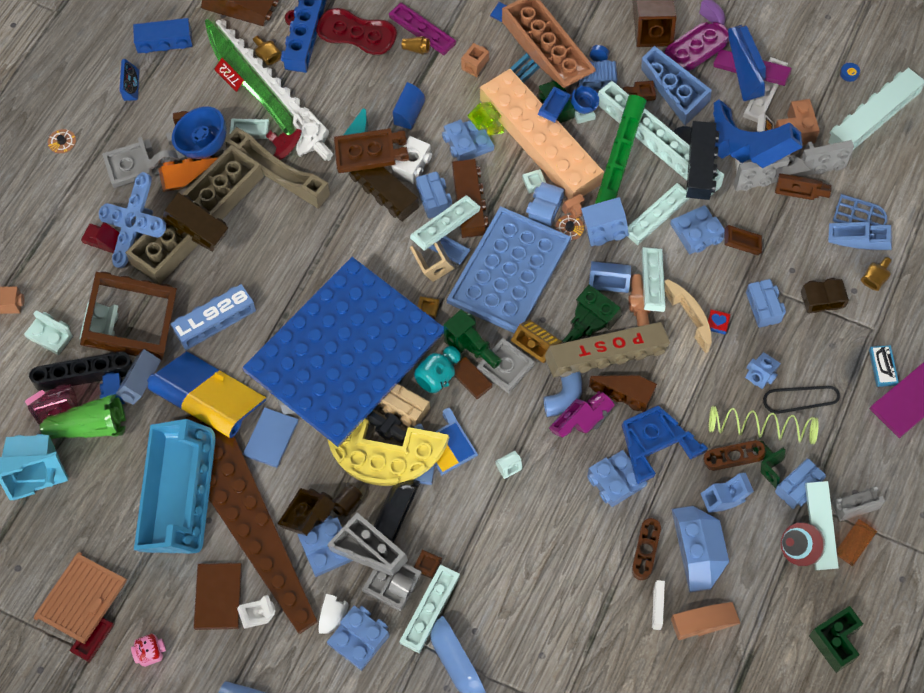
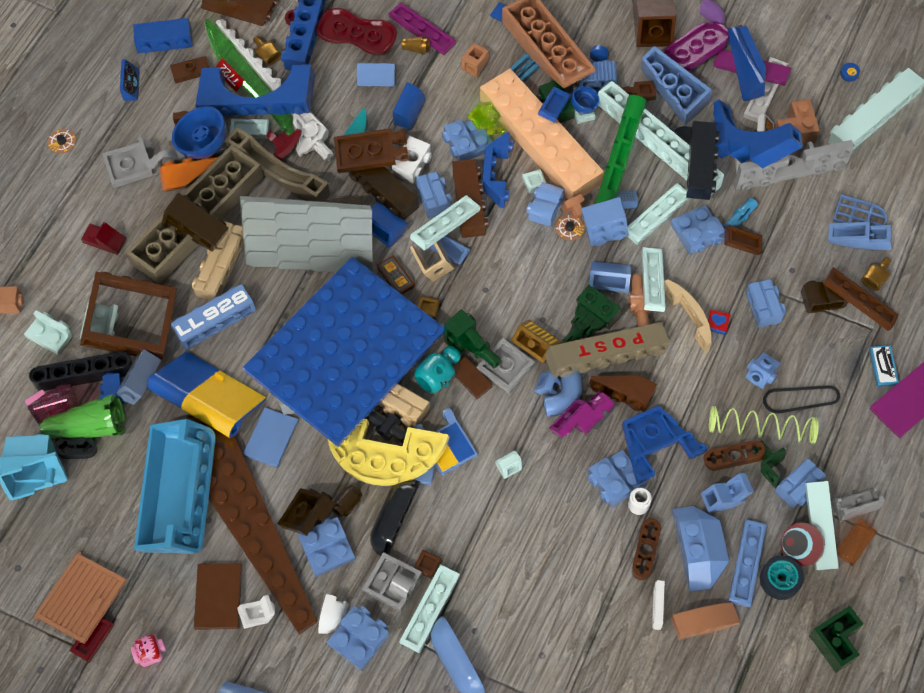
medium blue piece [99,172,166,268] -> none
light grey wedge [327,513,408,577] -> none
medium blue plate [447,206,571,333] -> none
reddish brown hinge [775,173,831,200] -> none
none -> black beam [55,437,98,459]
none -> reddish brown plate [170,56,210,84]
none -> tan brick [192,221,244,301]
none -> blue arch [195,64,315,117]
none -> light grey piece [240,195,373,272]
none -> medium blue brick [357,63,396,86]
none -> blue brick [371,202,408,248]
none -> tile [377,255,415,295]
none -> blue slope [483,132,513,208]
none -> medium blue tile [534,370,561,396]
none -> medium blue slope [617,190,638,209]
none -> white brick [628,488,652,515]
none -> dark azure pin [724,197,758,228]
none -> medium blue tile [728,519,767,608]
none -> wheel [760,556,804,600]
none -> reddish brown tile [823,267,898,331]

